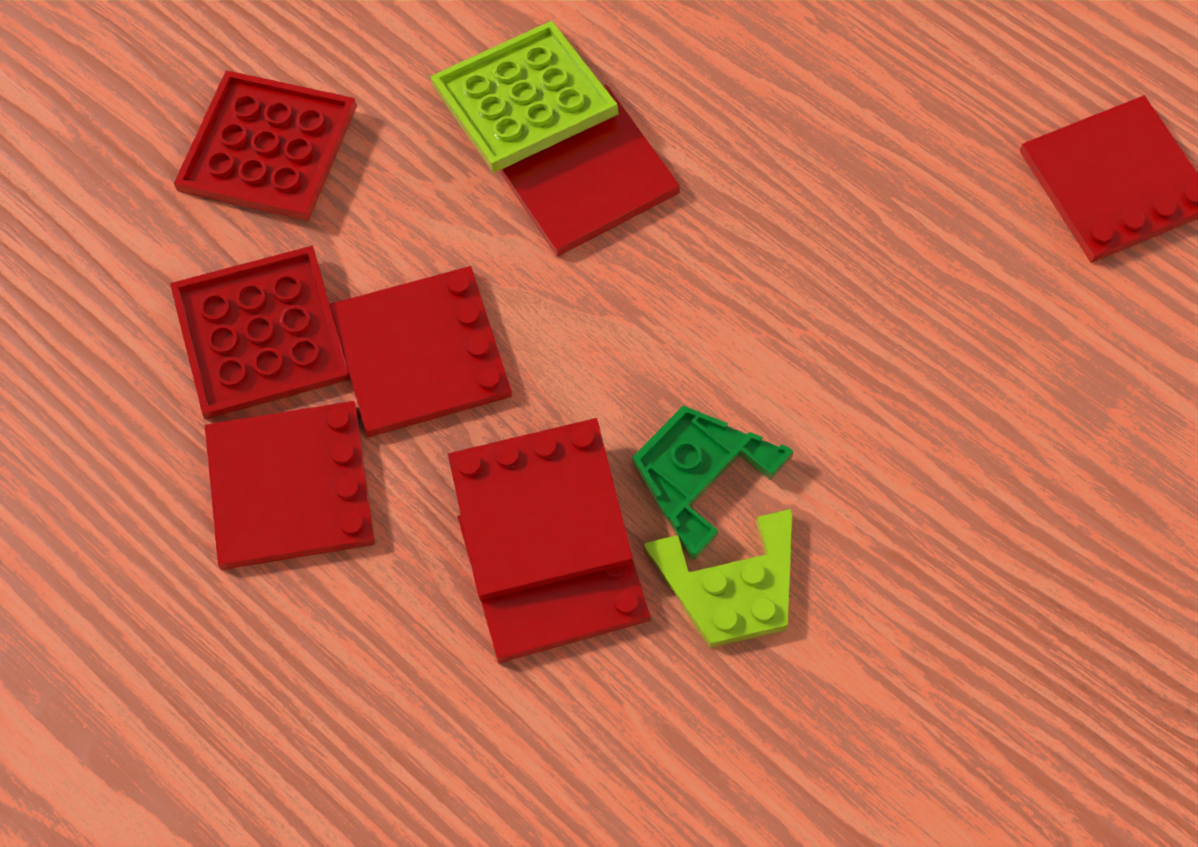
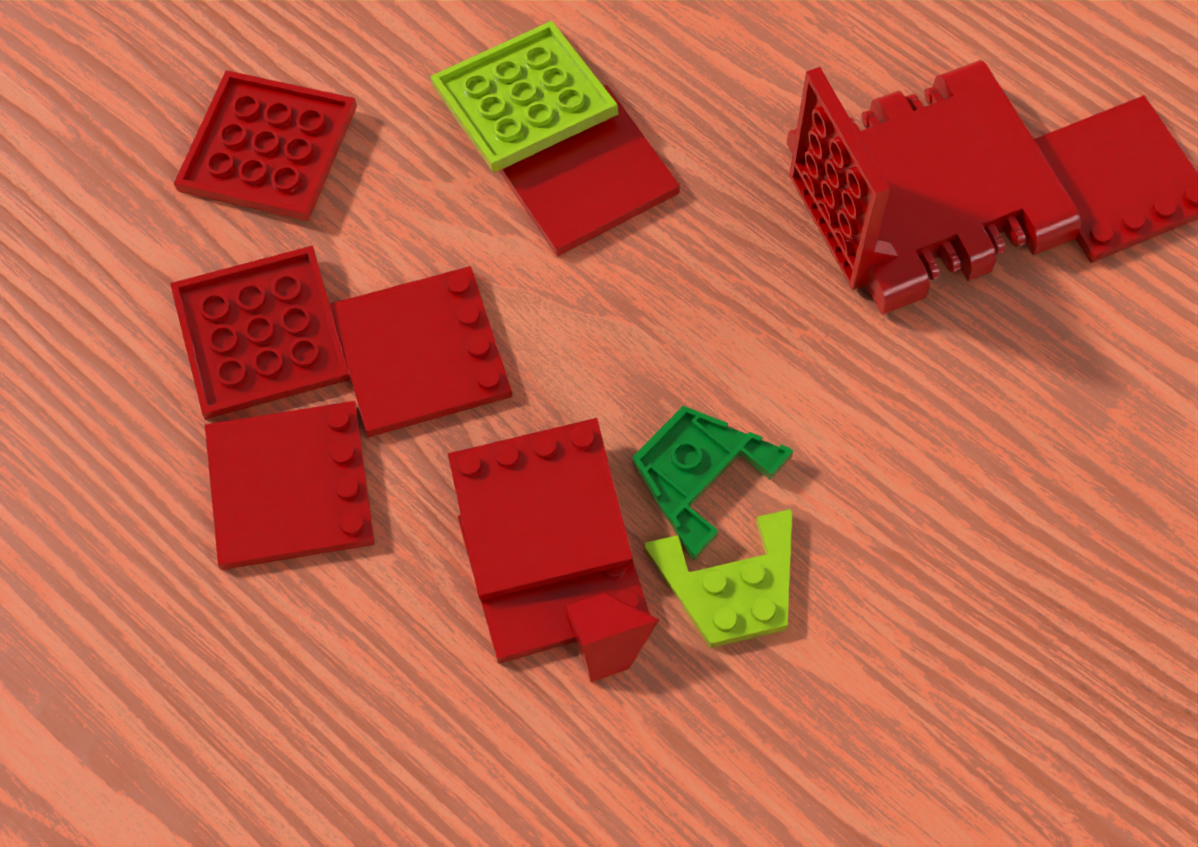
none -> red slope [565,593,659,682]
none -> red bracket [786,60,1081,315]

